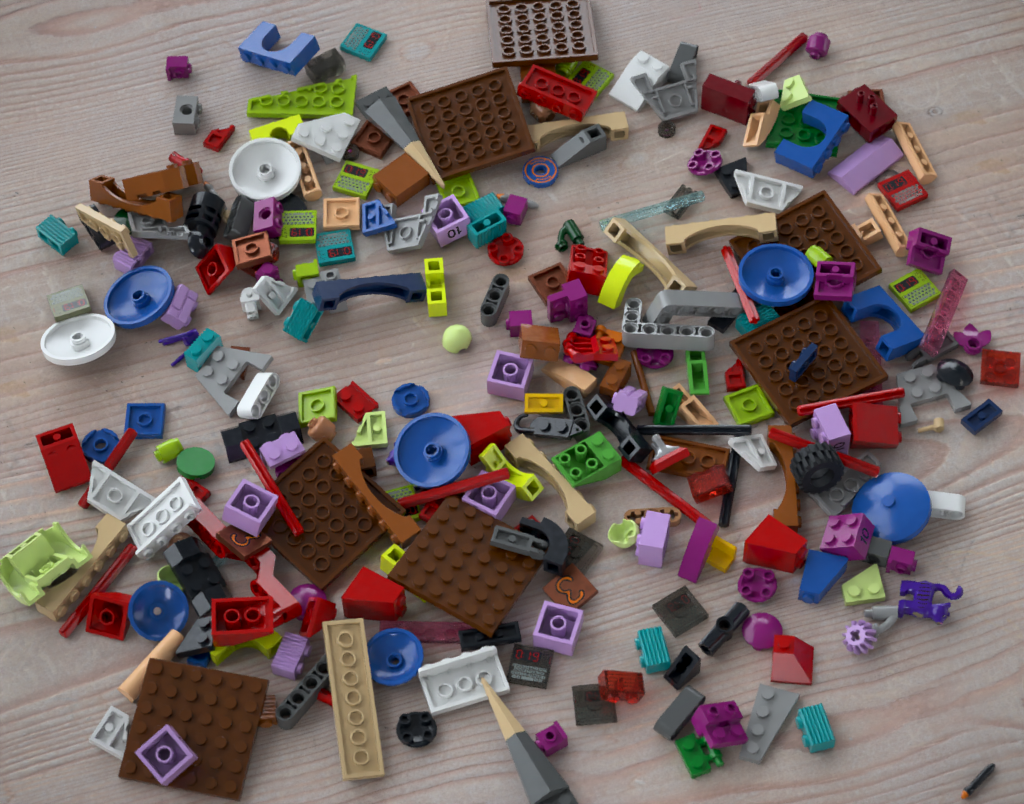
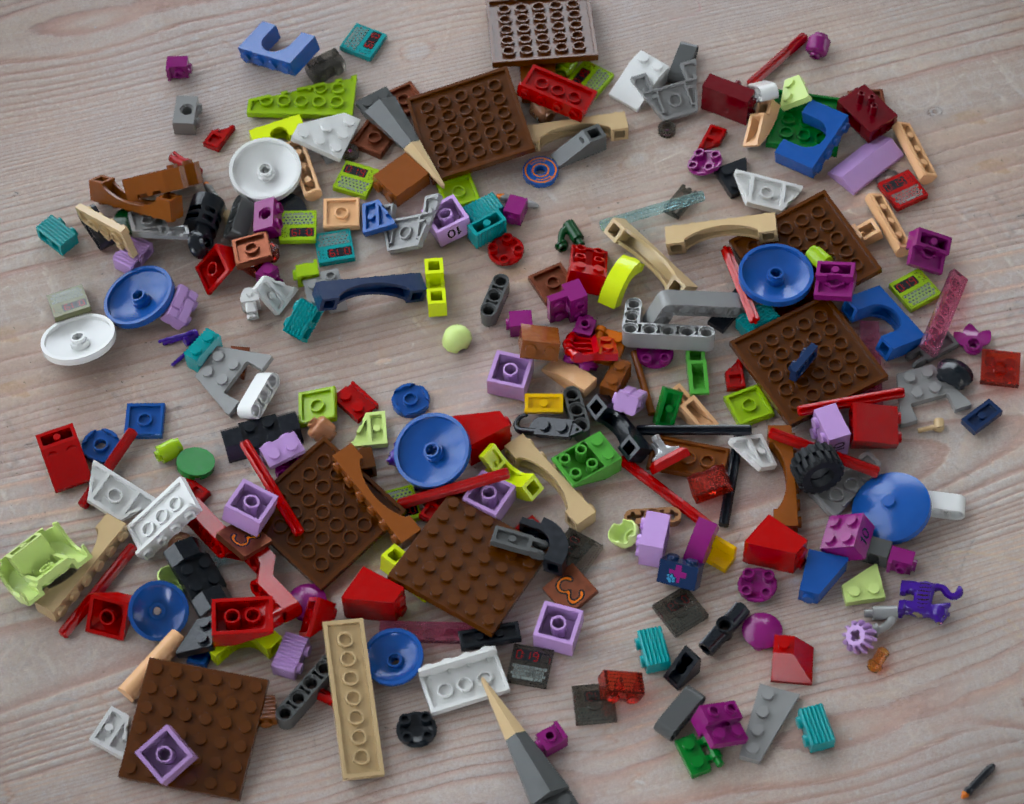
none -> dark blue brick [656,553,704,591]
none -> clear orange pin [867,647,890,673]

